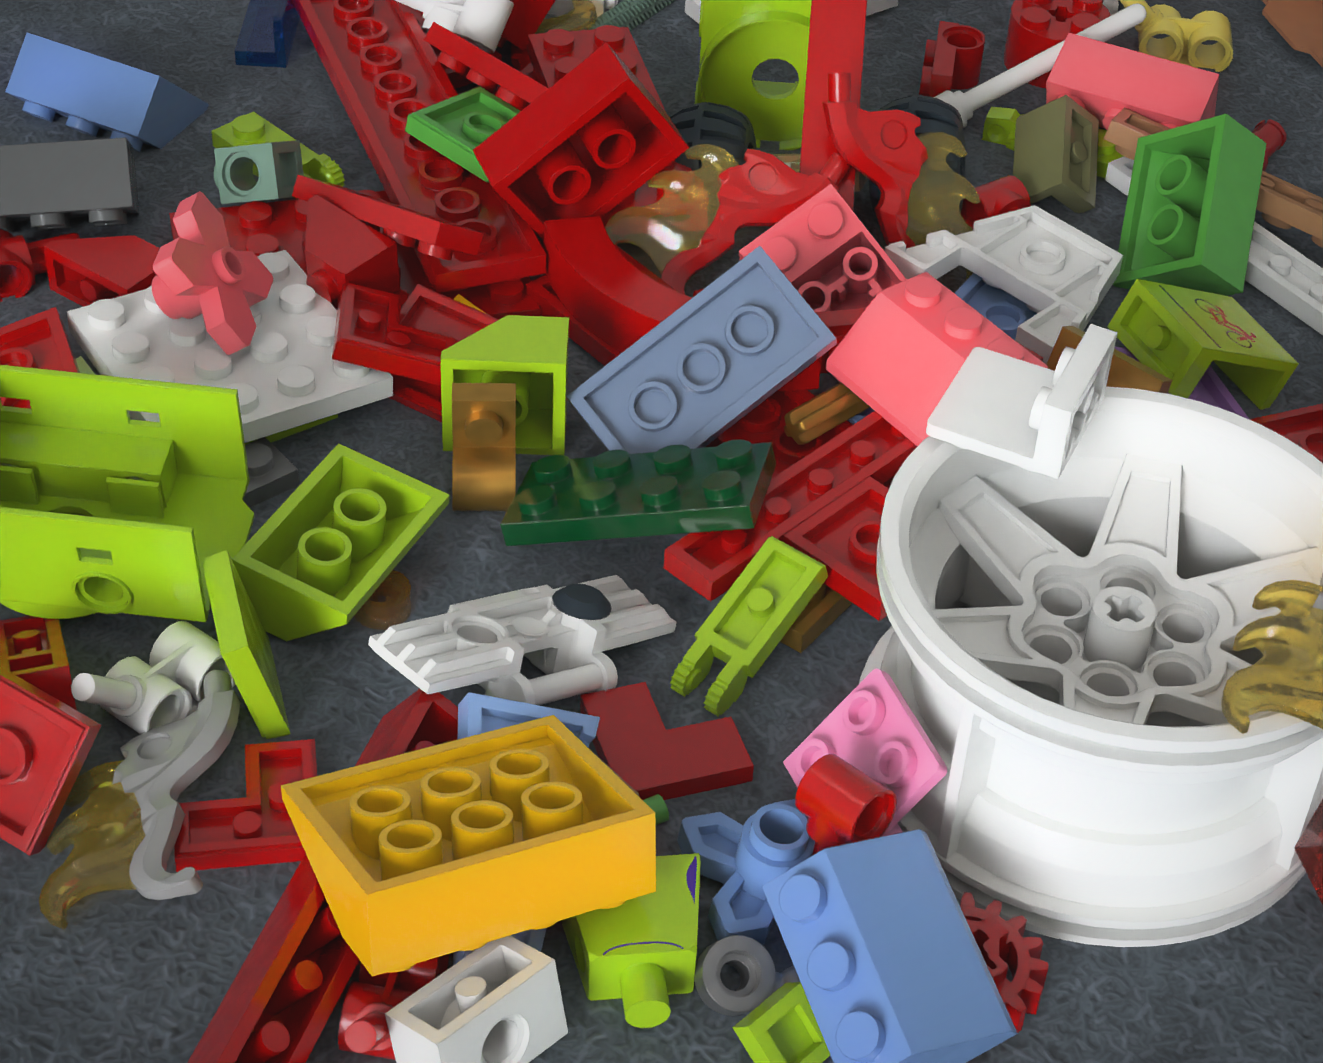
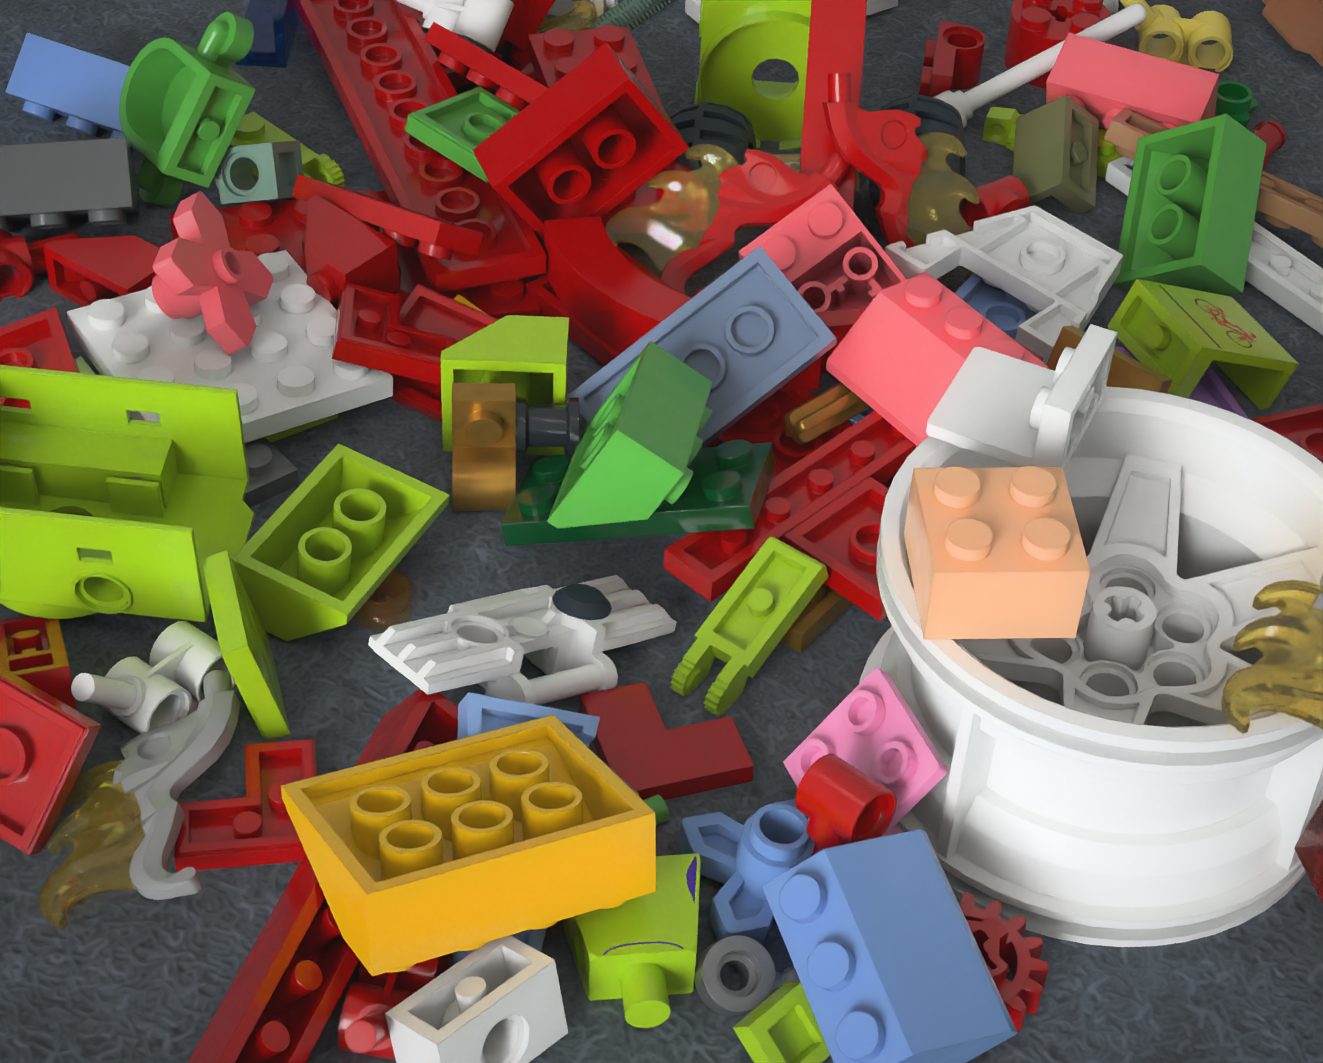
none -> bright green piece [119,12,256,208]
none -> black bush [516,398,579,453]
none -> bright green slope [547,341,713,529]
none -> light nougat brick [904,466,1090,639]
none -> green plate [1215,81,1258,125]

